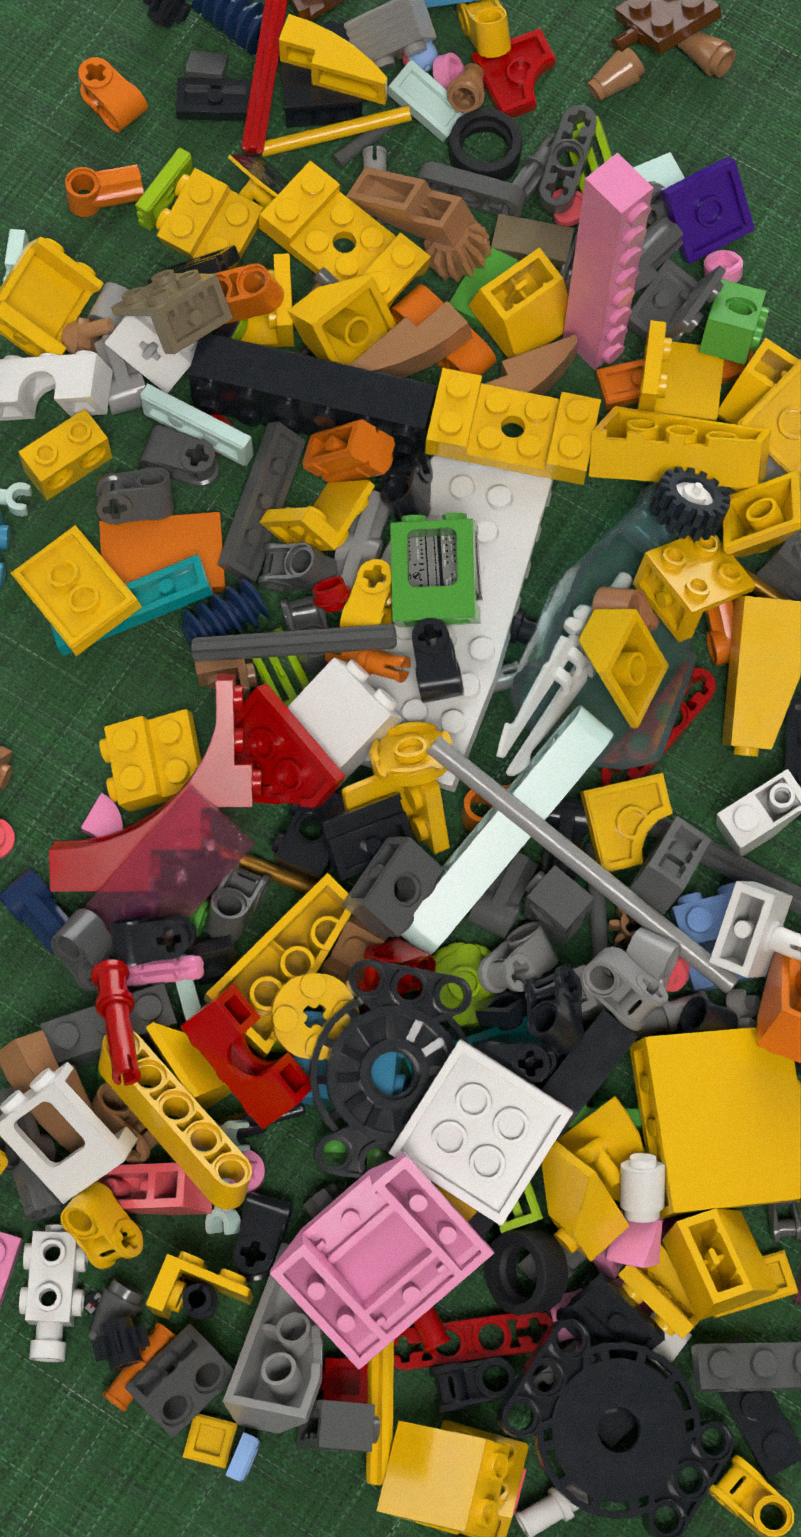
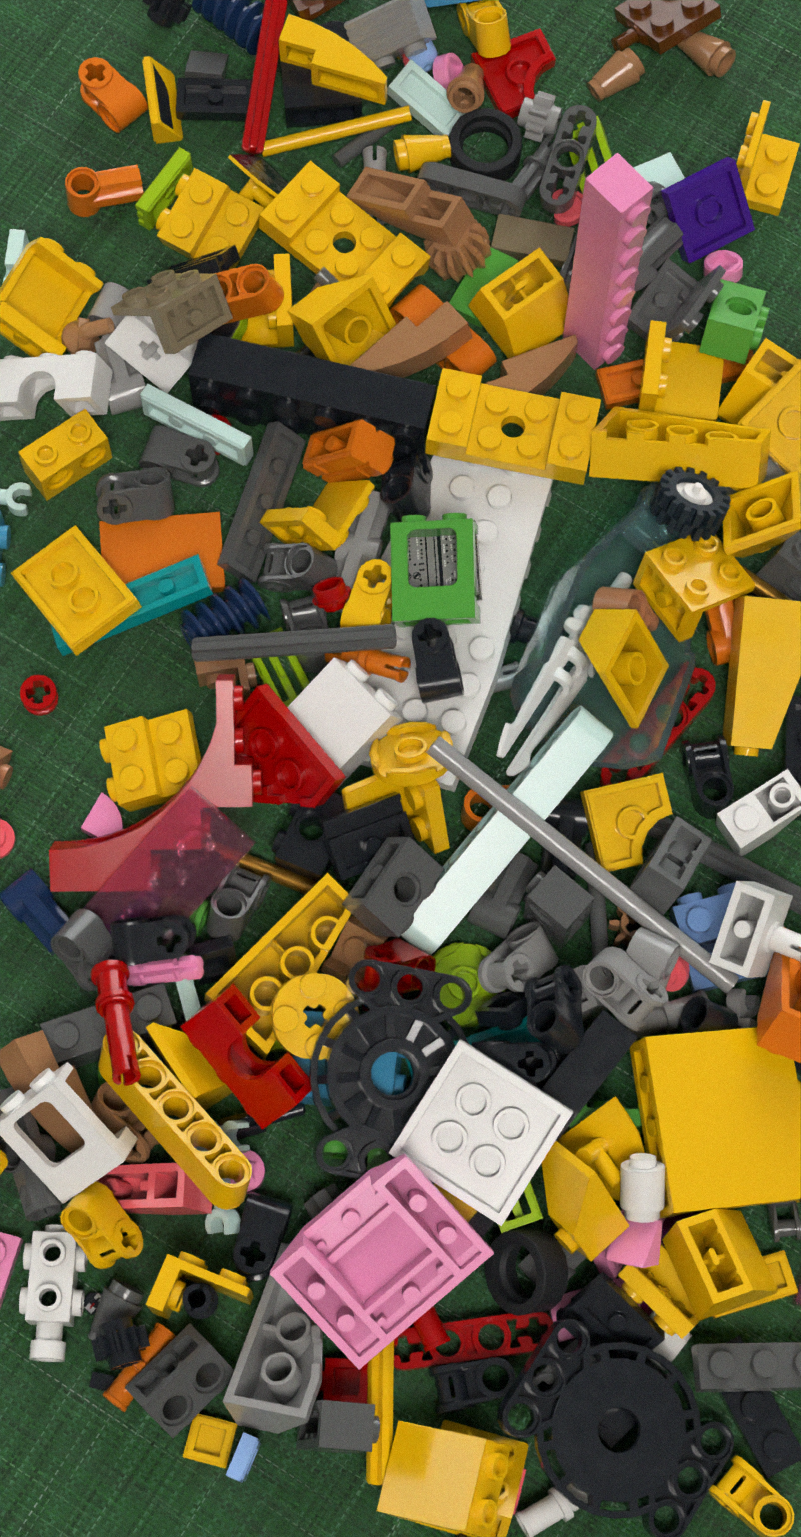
none -> red bush [19,675,59,716]
none -> black piece [89,1372,115,1391]
none -> yellow slope [142,56,183,144]
none -> yellow cone [393,134,451,173]
none -> light grey gear [517,91,563,143]
none -> black piece [681,735,734,819]
none -> yellow bracket [736,100,800,216]

